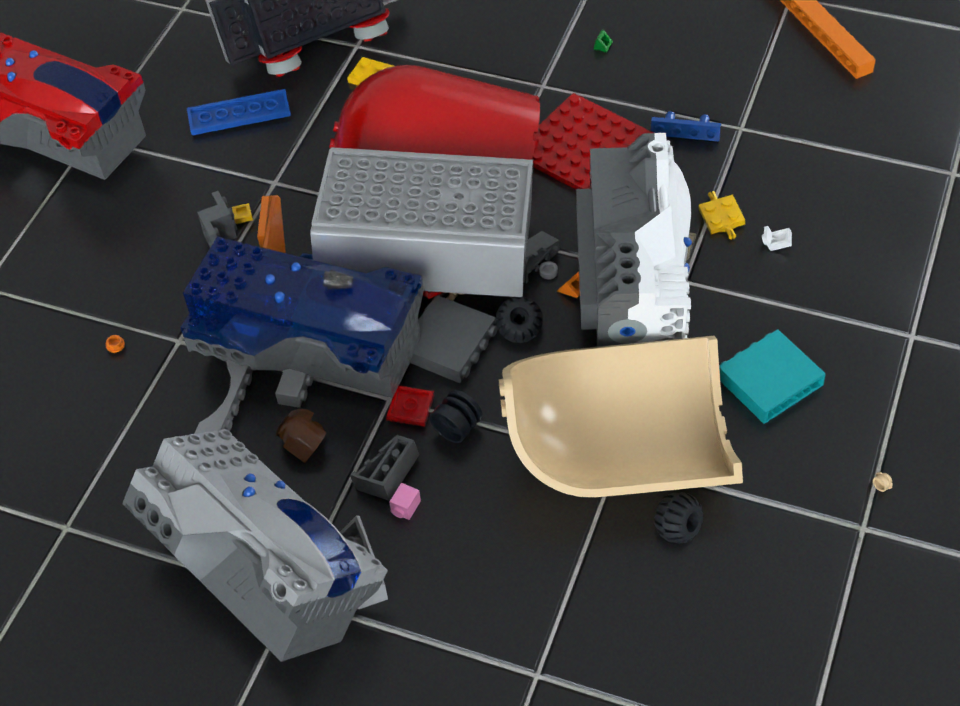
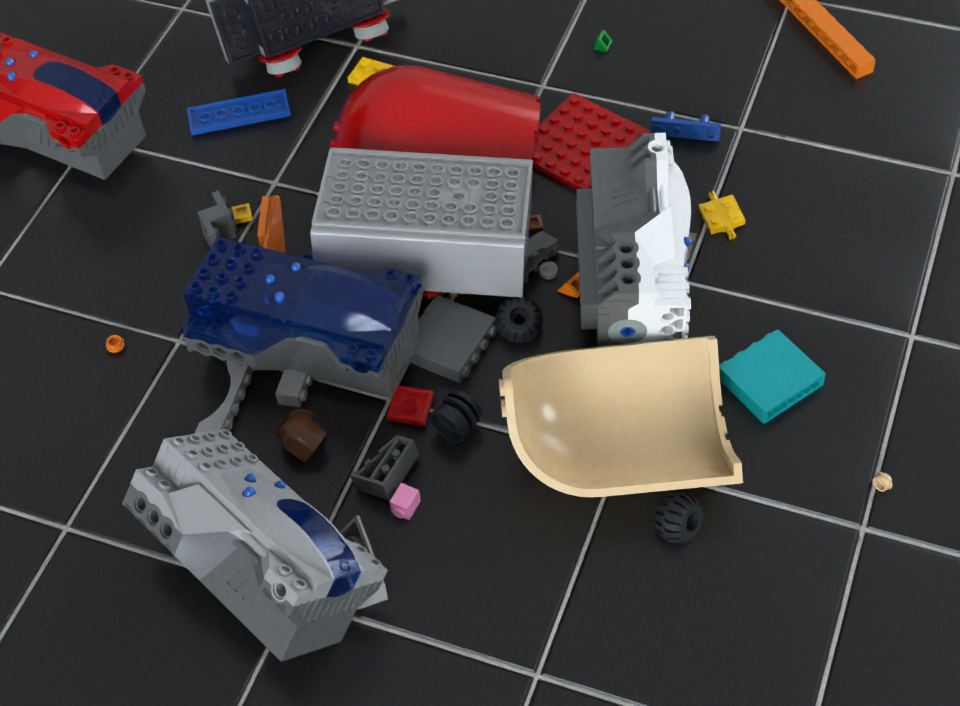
clear smoke cone [323,270,353,290] -> none
white bracket [762,226,792,251] -> none
none -> dark orange tile [529,215,543,234]

